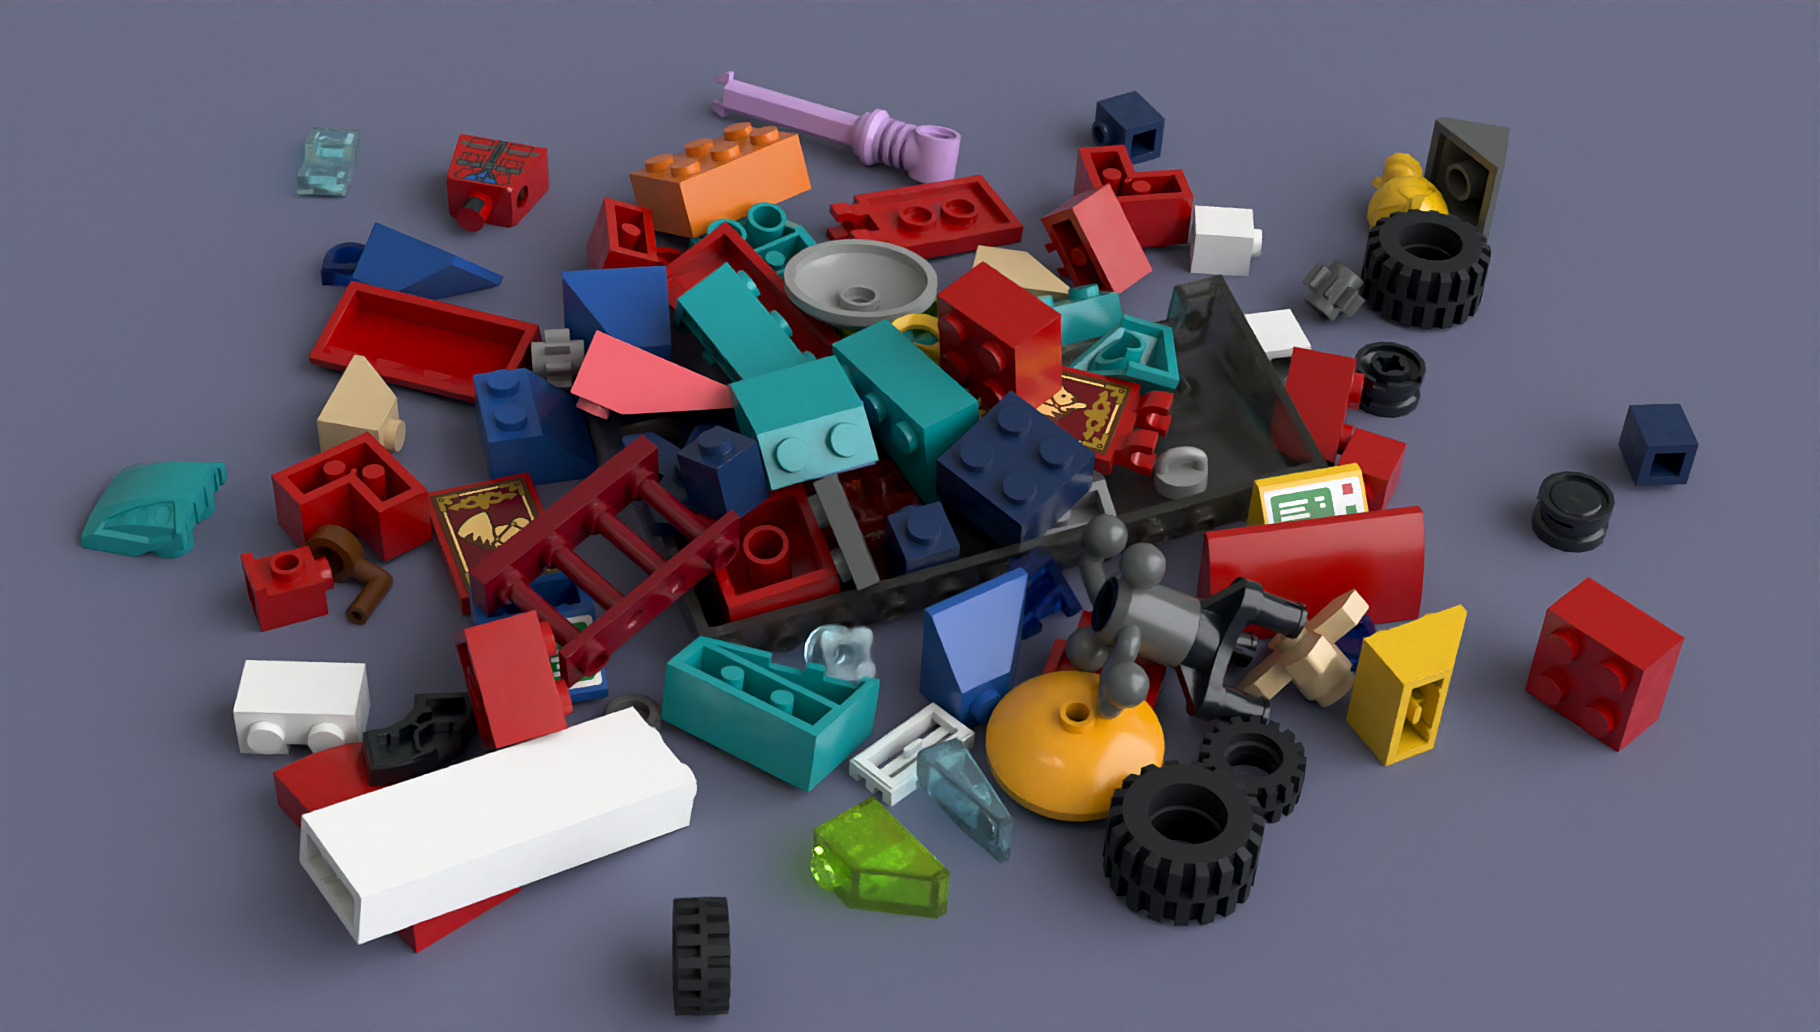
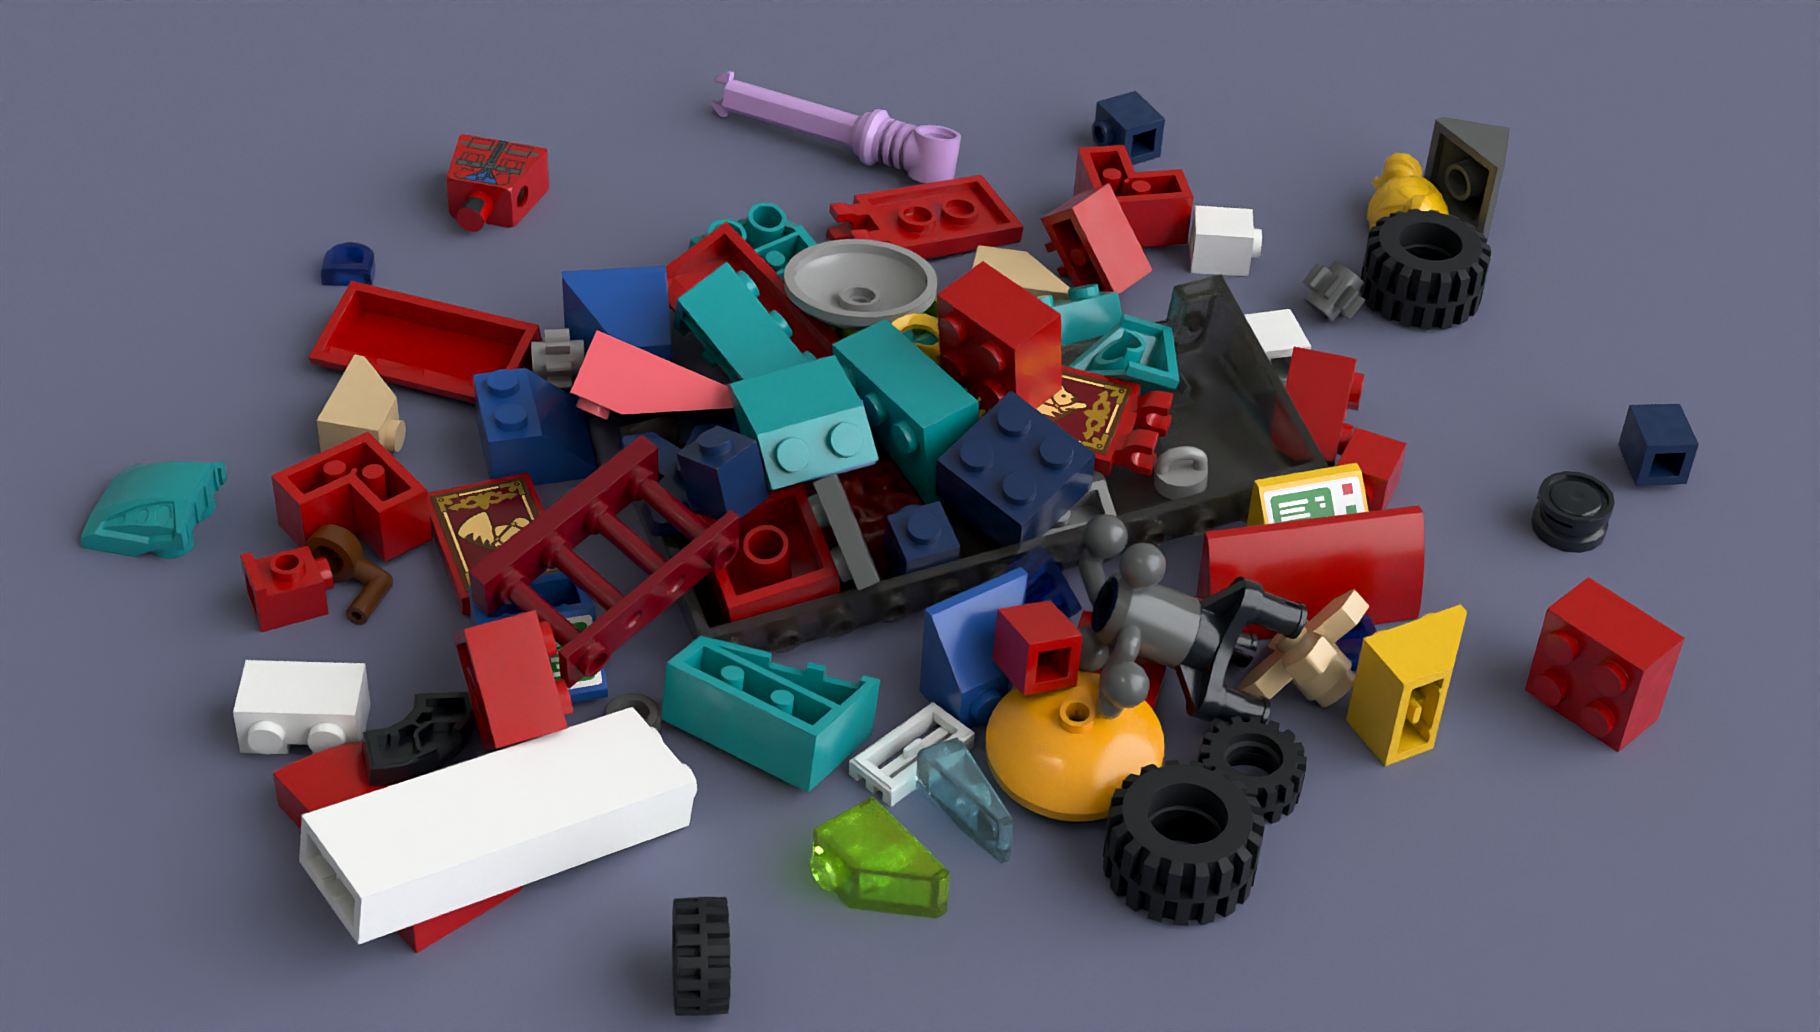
clear light blue slope [297,127,360,196] -> none
blue slope [352,222,504,300] -> none
red brick [586,197,681,270] -> none
orange brick [629,122,811,239] -> none
clear light blue brick [804,624,876,682] -> none
black wheel [1355,342,1426,418] -> none
none -> red brick [992,600,1083,696]

